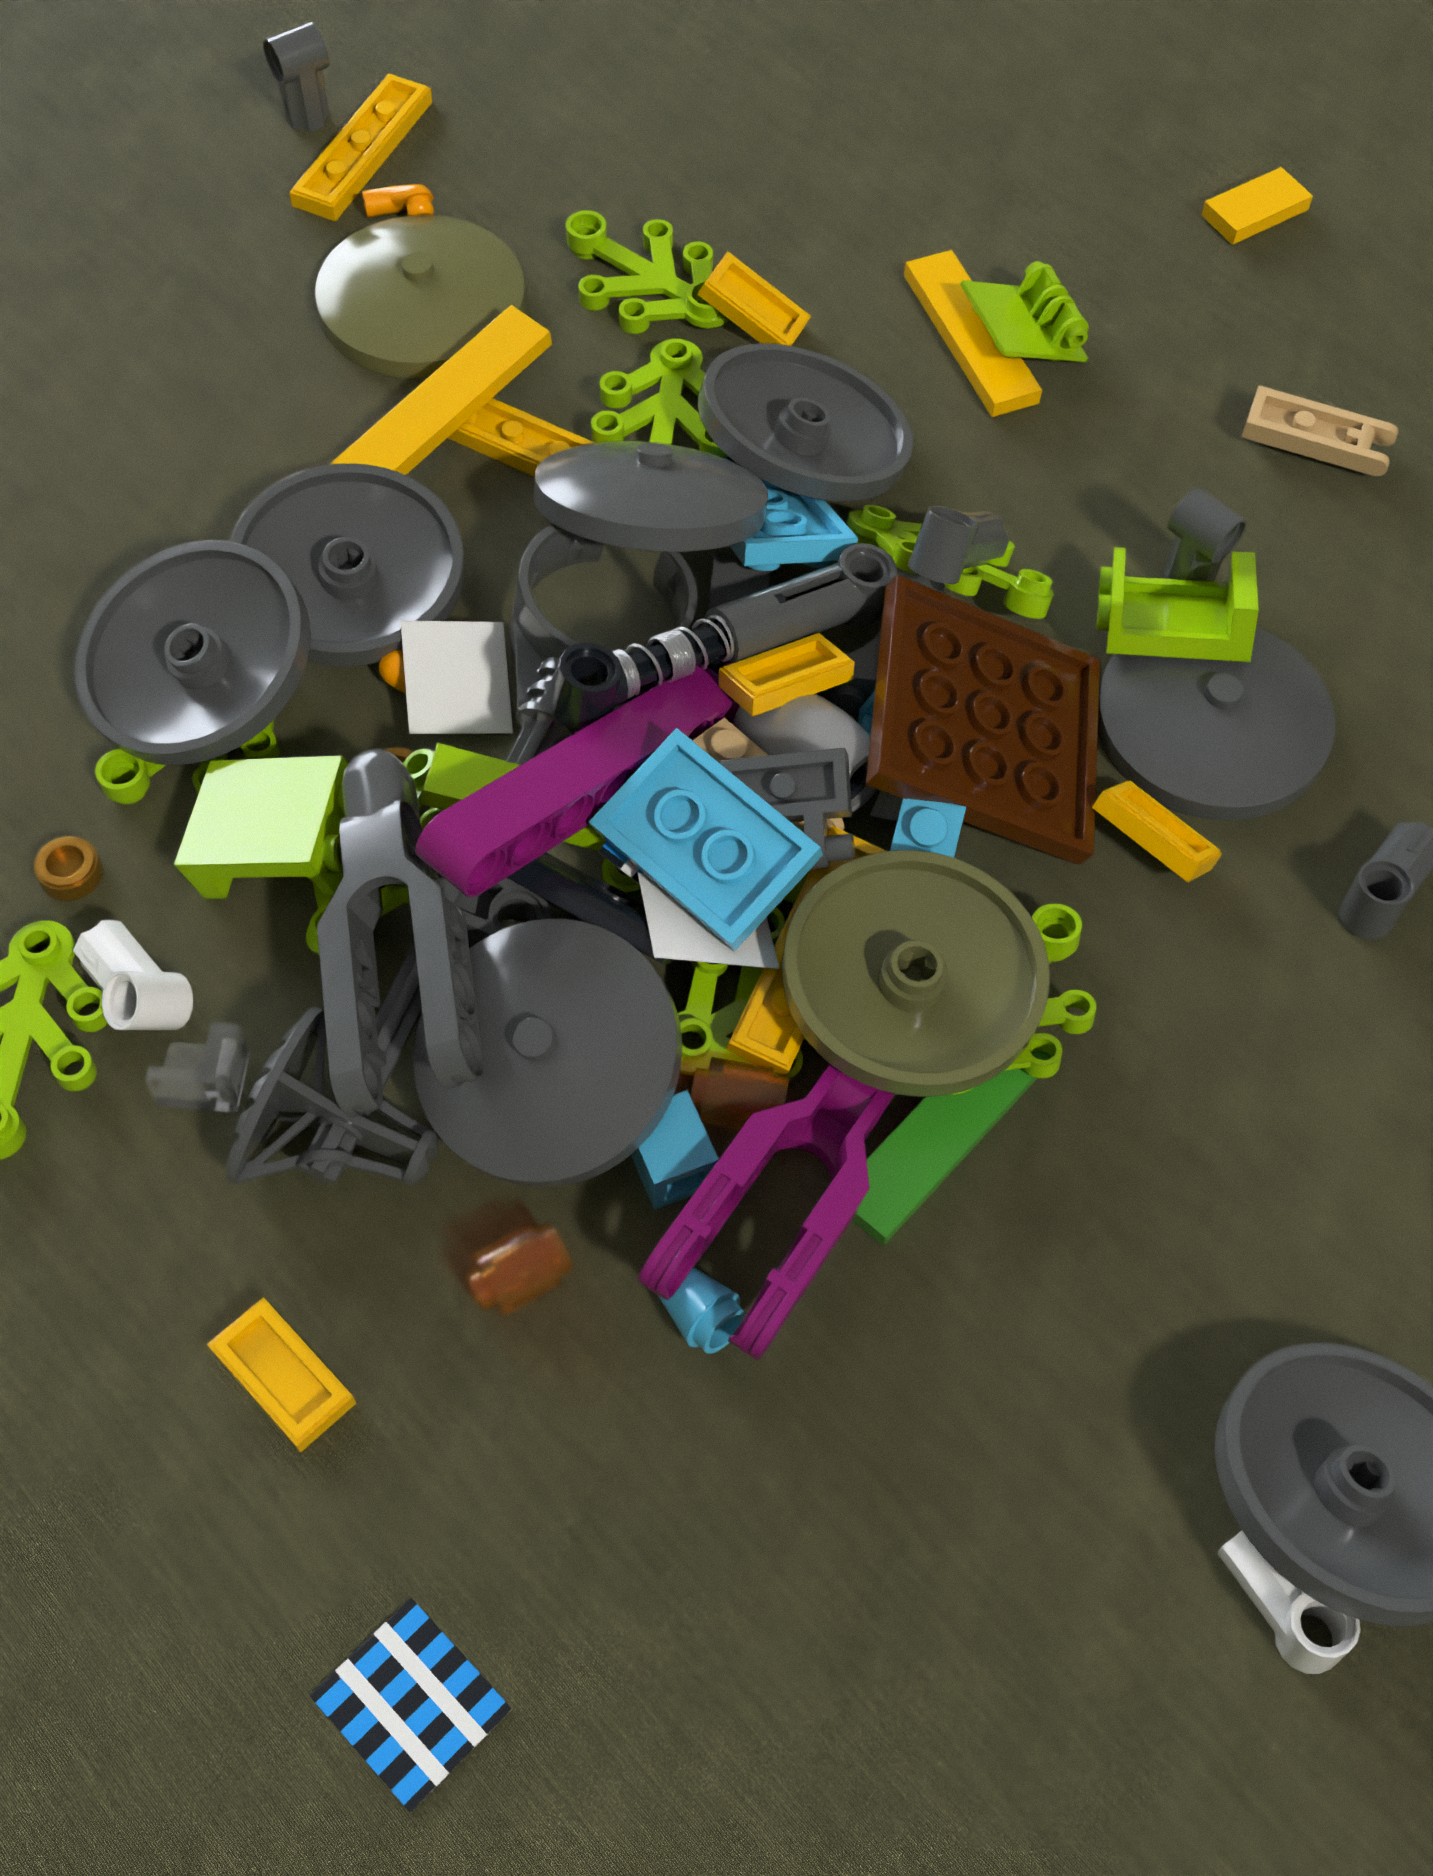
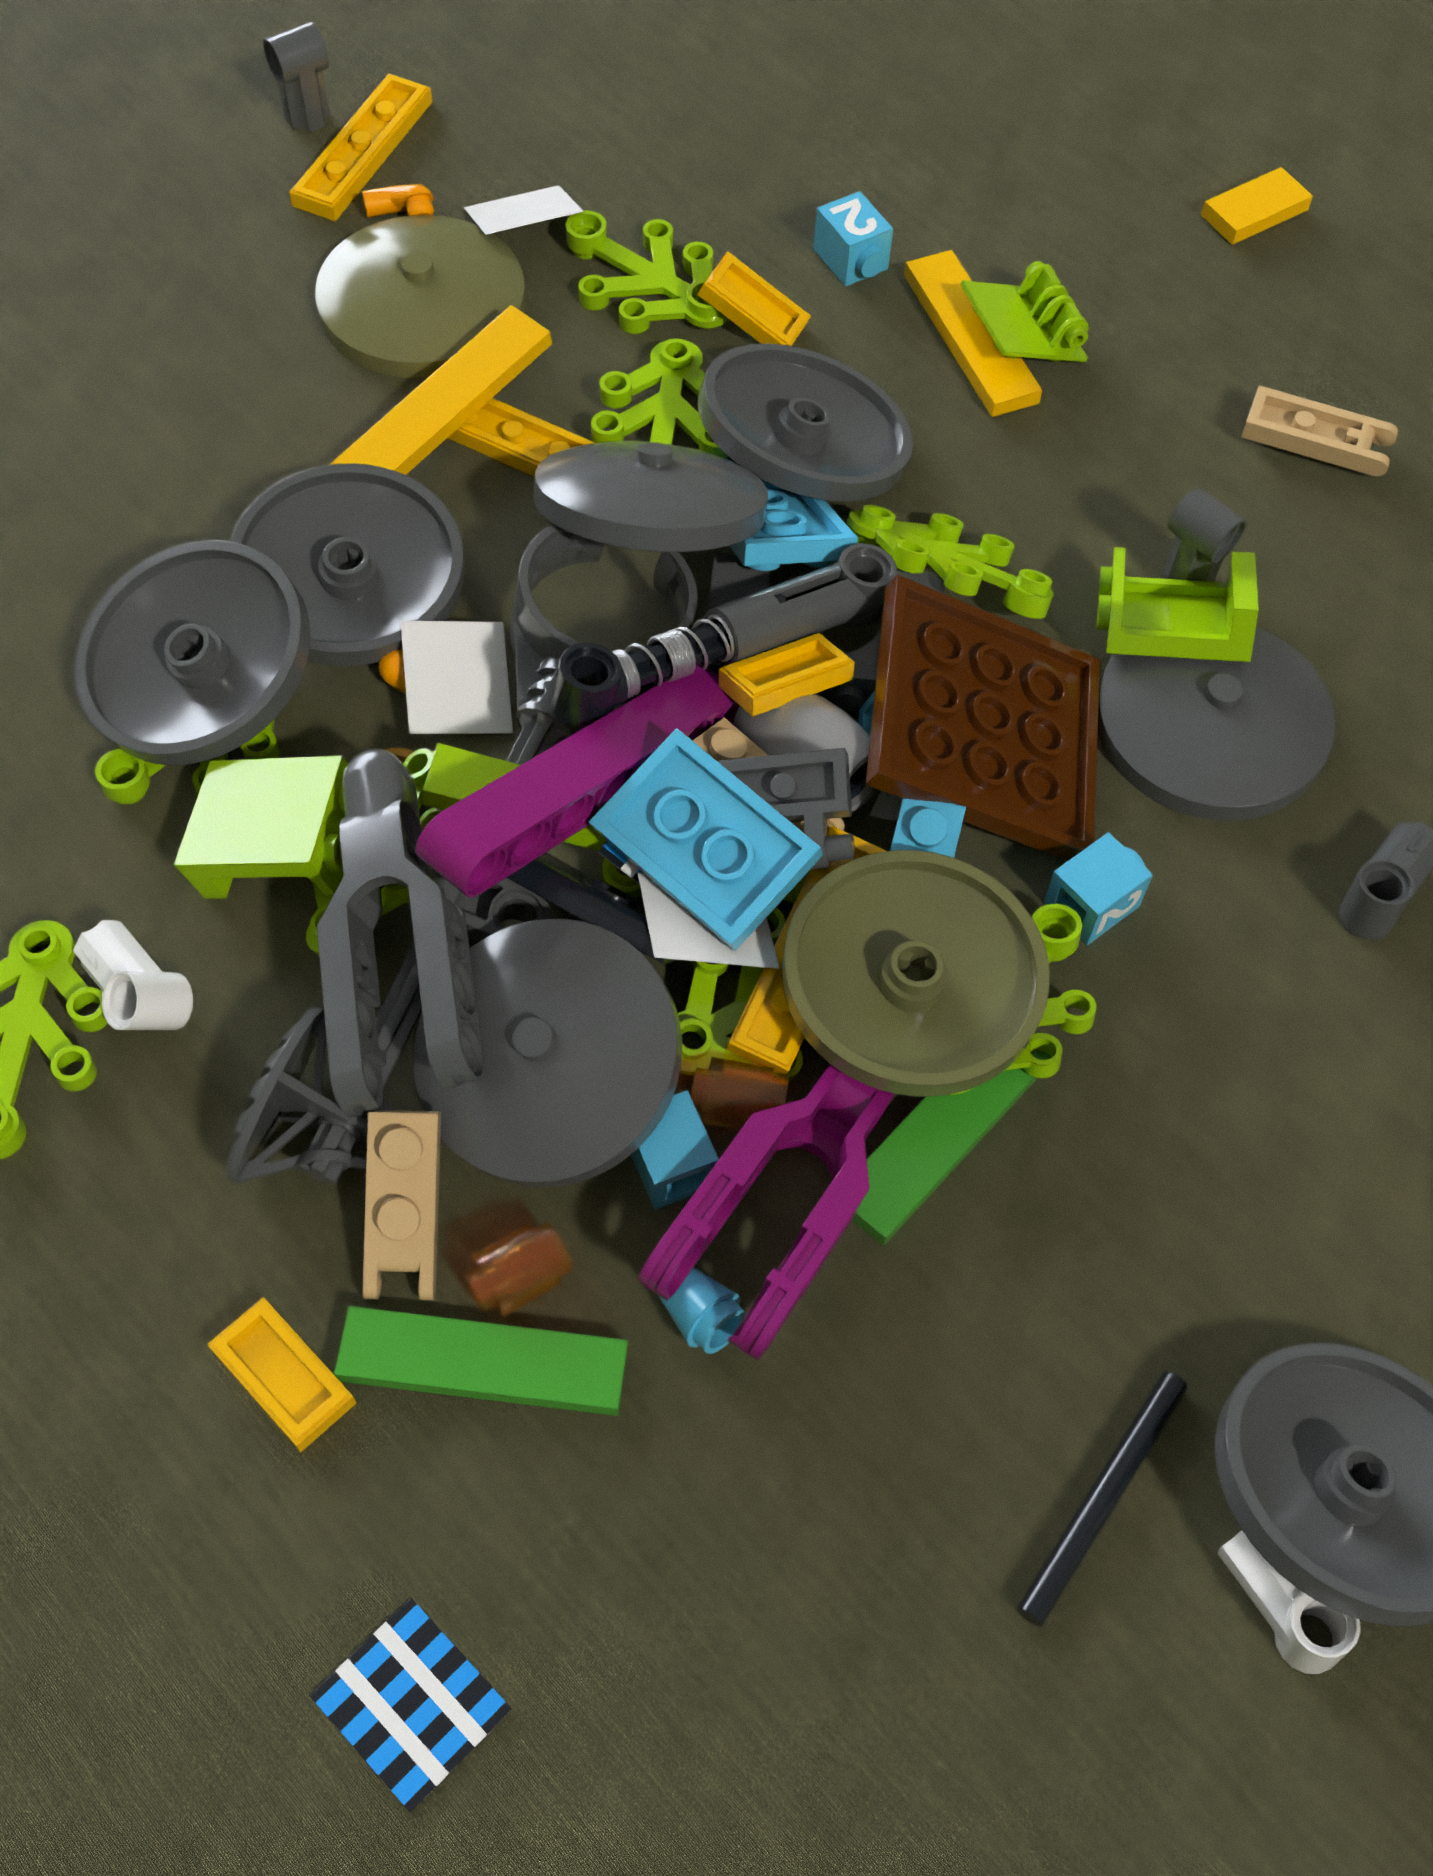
pearl gold tile [34,836,103,901] -> none
clear panel [145,1022,250,1113] -> none
dark grey piece [908,506,1010,584] -> none
yellow tile [1092,781,1222,883] -> none
none -> bright green tile [334,1306,628,1416]
none -> tan hinge [363,1110,441,1301]
none -> white sticker [464,185,584,235]
none -> medium azure brick [813,191,893,287]
none -> black bar [1016,1371,1188,1627]
none -> medium azure brick [1044,832,1153,946]

